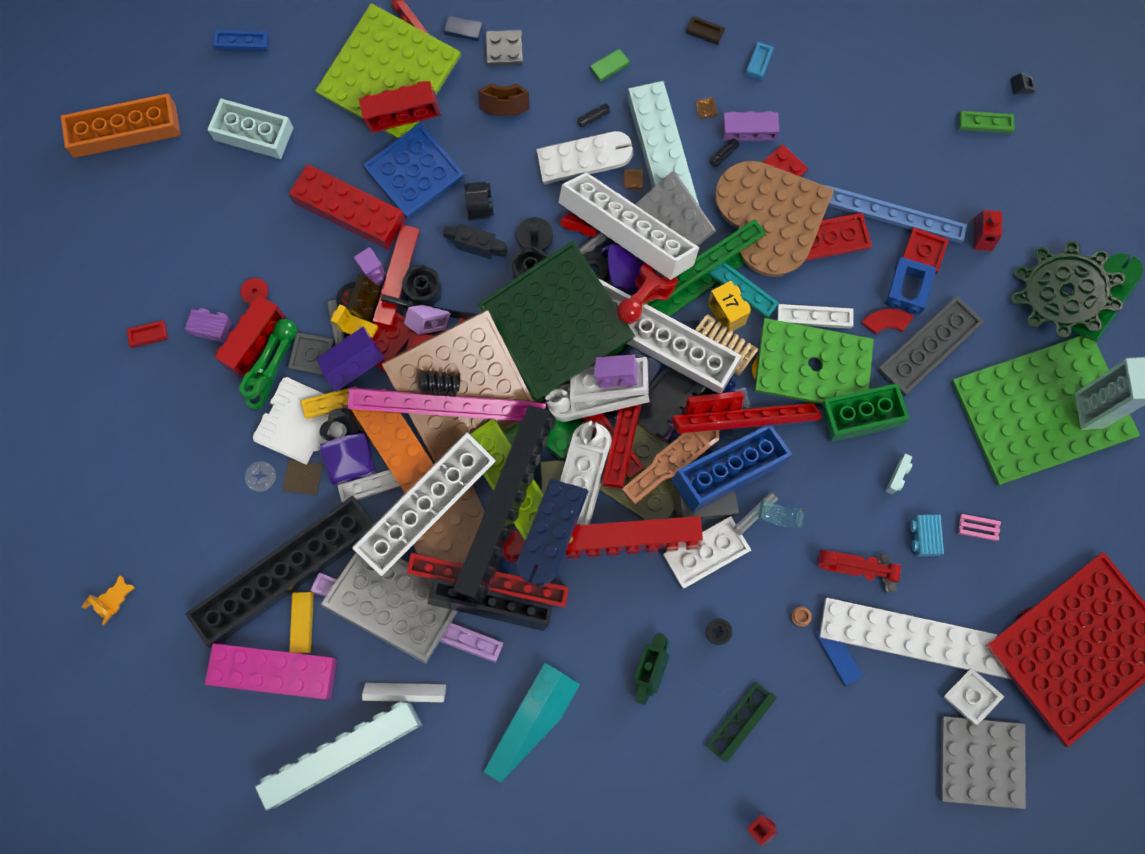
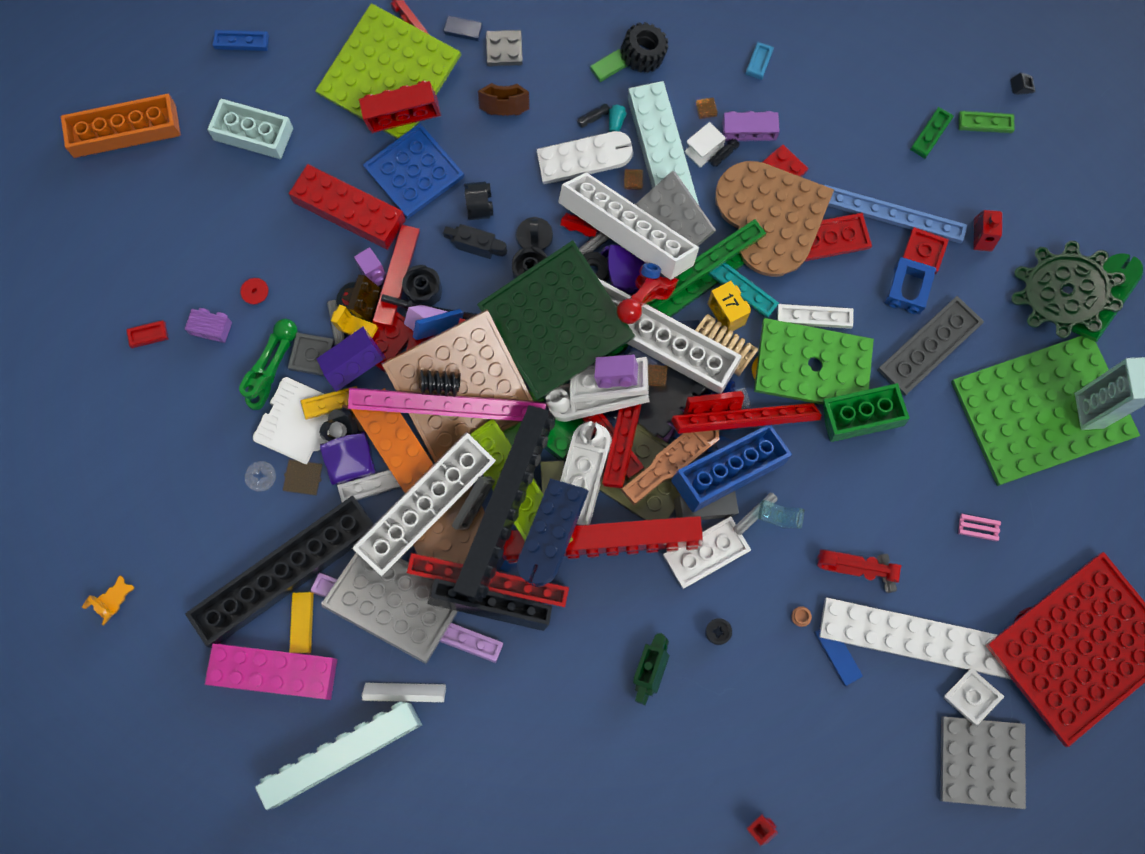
red brick [215,295,286,379] -> none
teal wedge [484,663,580,783] -> none
dark brown tile [686,16,725,45] -> none
dark green fence [705,682,777,762] -> none
red tile [861,309,914,335] -> none
light aqua plate [885,453,912,494] -> none
medium azure brick [910,515,944,556] -> none
none -> blue tile [413,309,464,340]
none -> dark grey tile [451,477,495,530]
none -> teal cone [609,105,627,132]
none -> black tyre [620,22,669,73]
none -> blue tile [641,263,661,279]
none -> clear orange tile [648,365,667,386]
none -> white piece [685,122,726,167]
none -> green tile [910,107,954,159]

